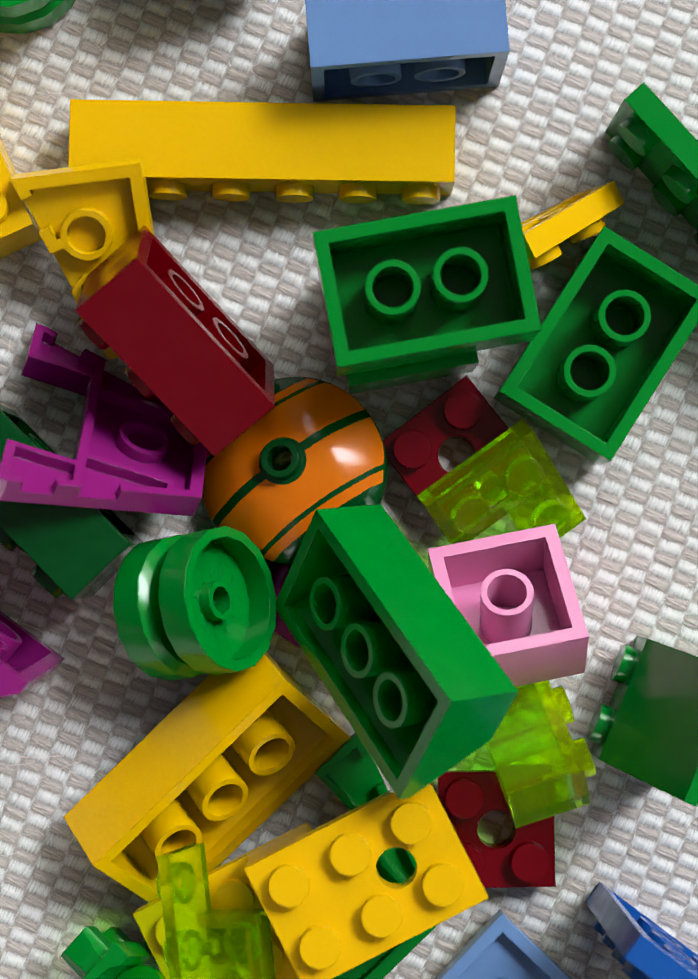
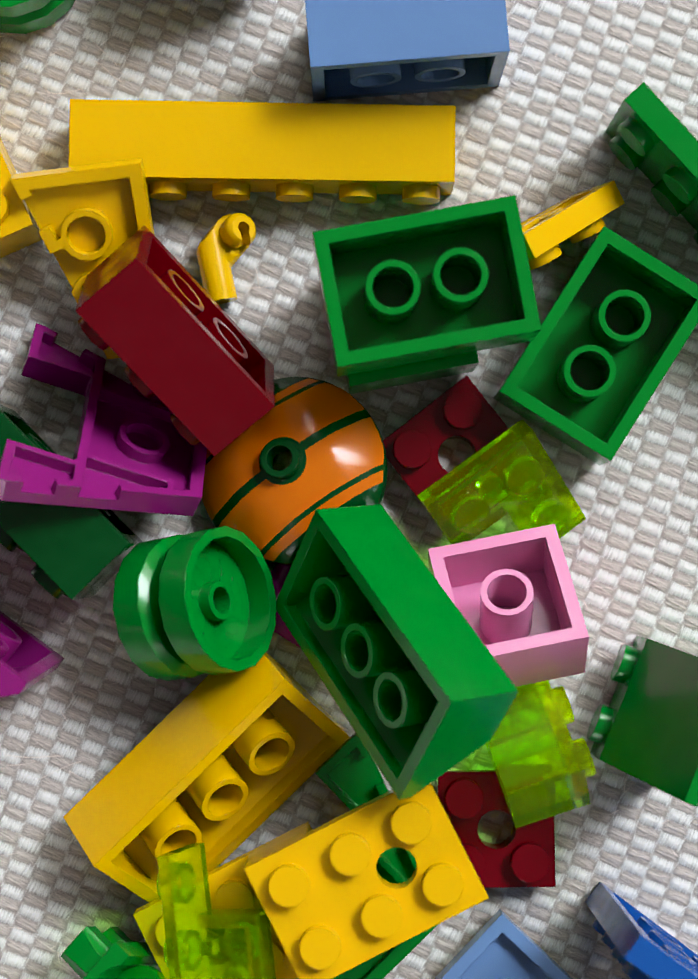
none -> yellow arm [196,212,256,305]

